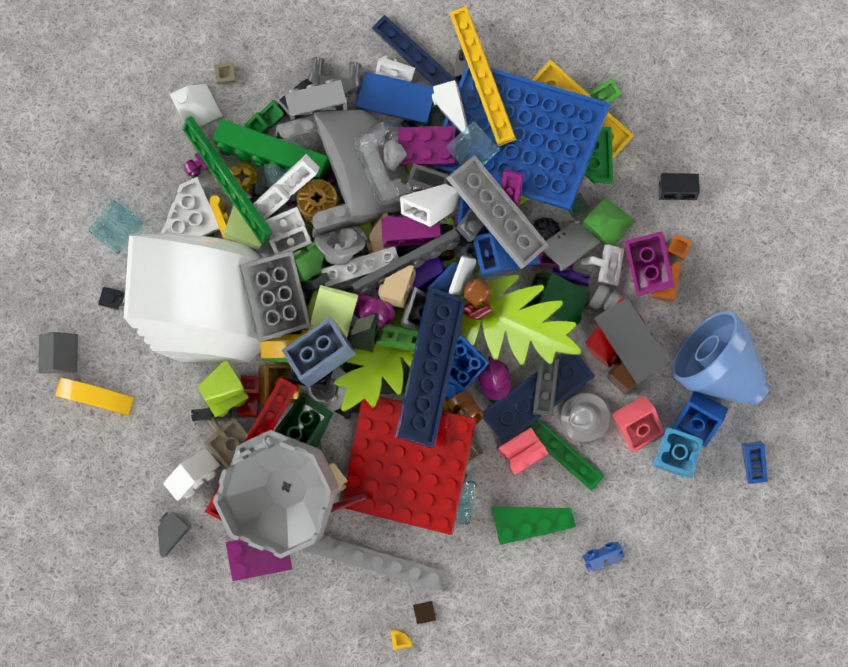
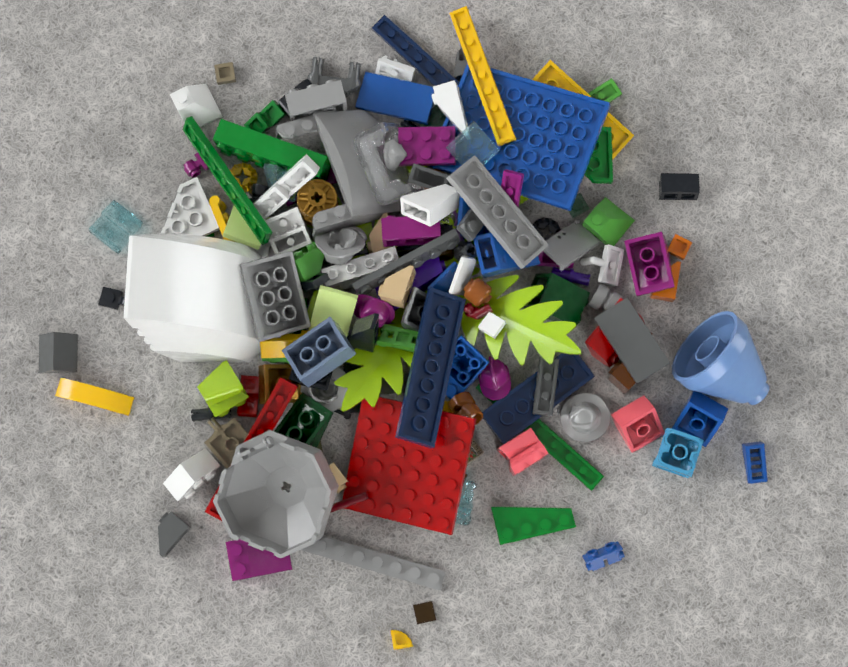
none -> white tile [478,312,506,339]

